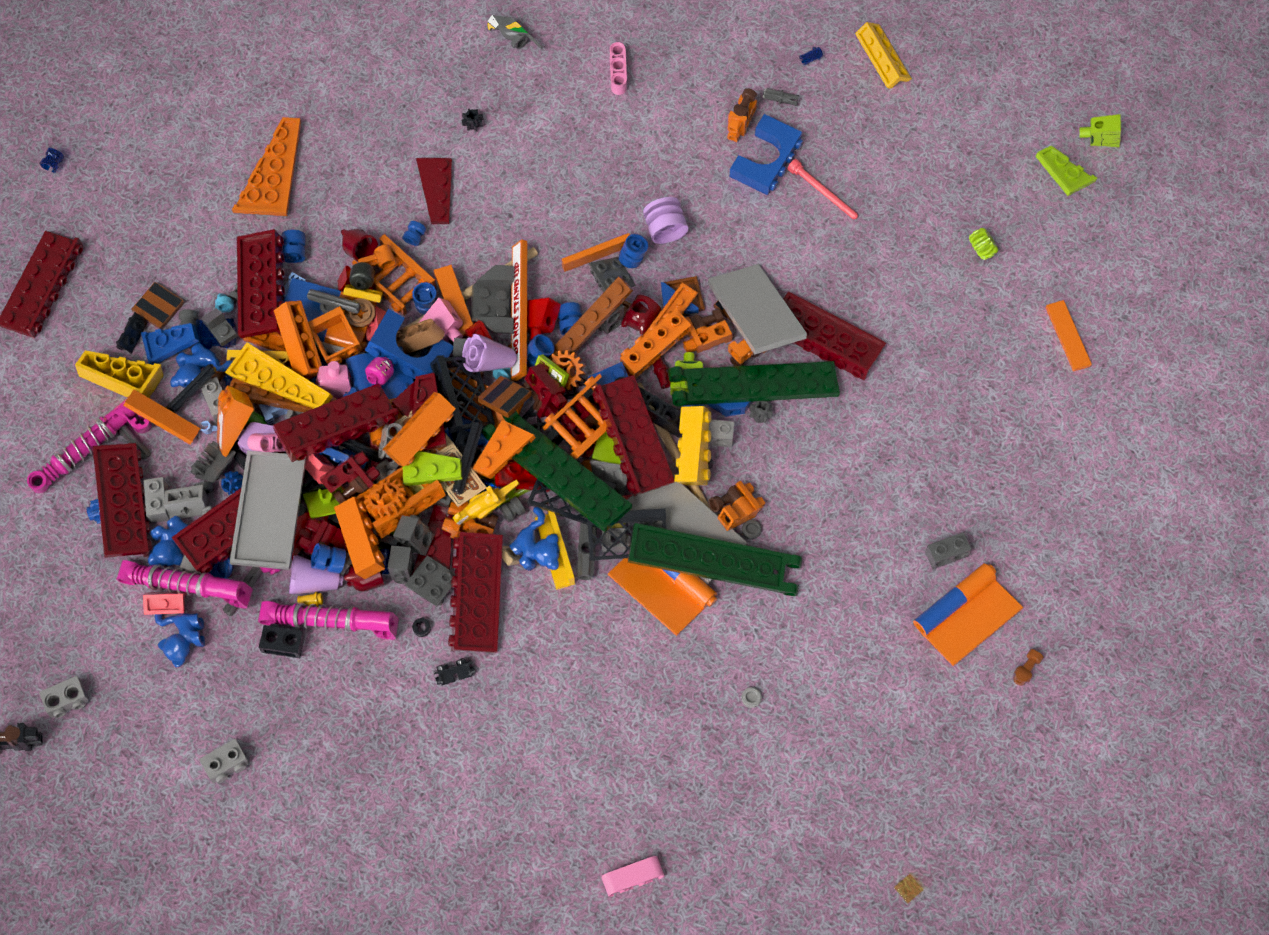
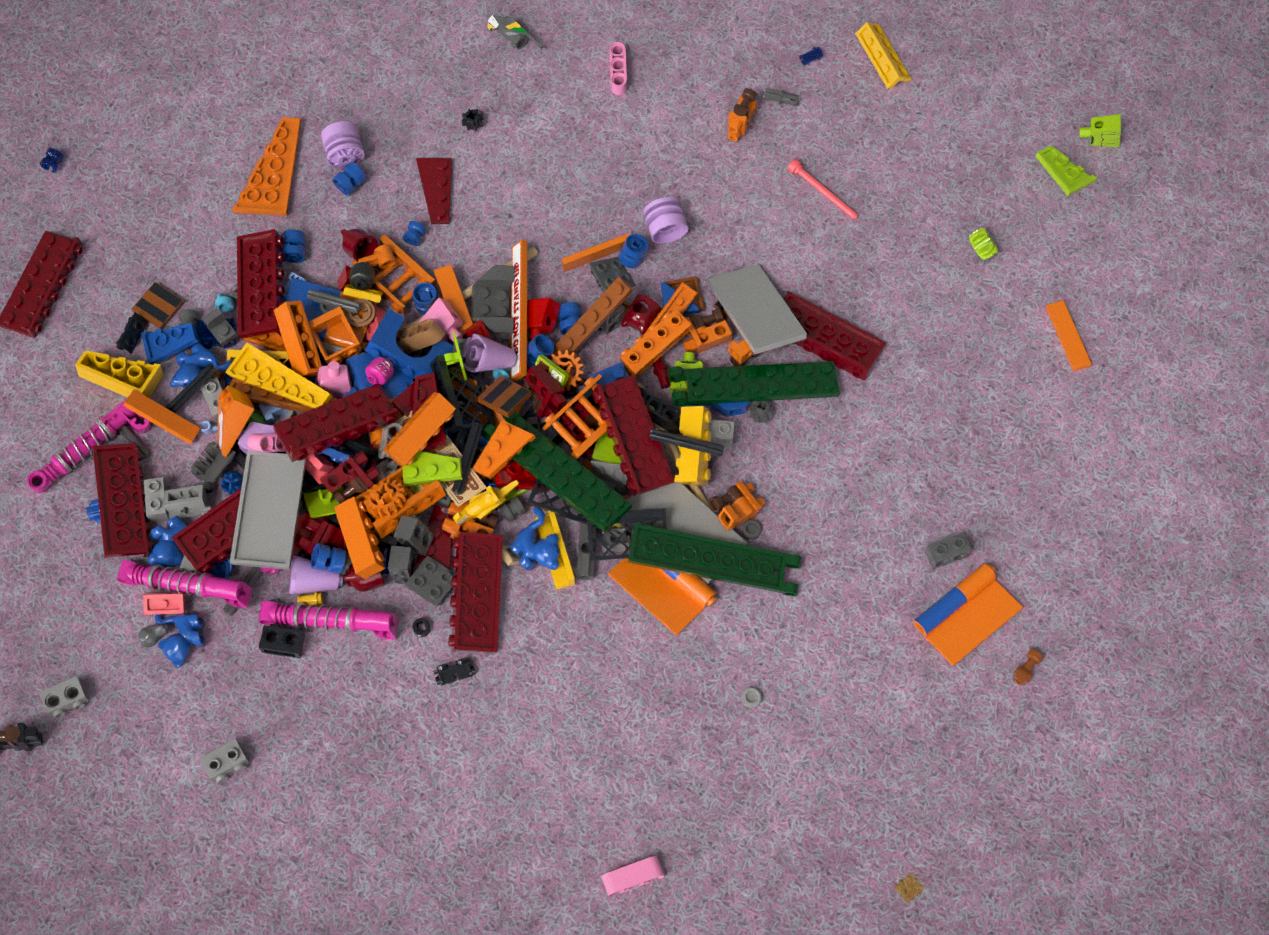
blue arch [729,114,803,195] -> none
none -> dark grey animal [138,624,168,648]
none -> lavender wheel [321,121,365,168]
none -> blue wheel [332,162,367,196]
none -> lime piece [444,332,468,380]
none -> black axle [650,428,724,456]

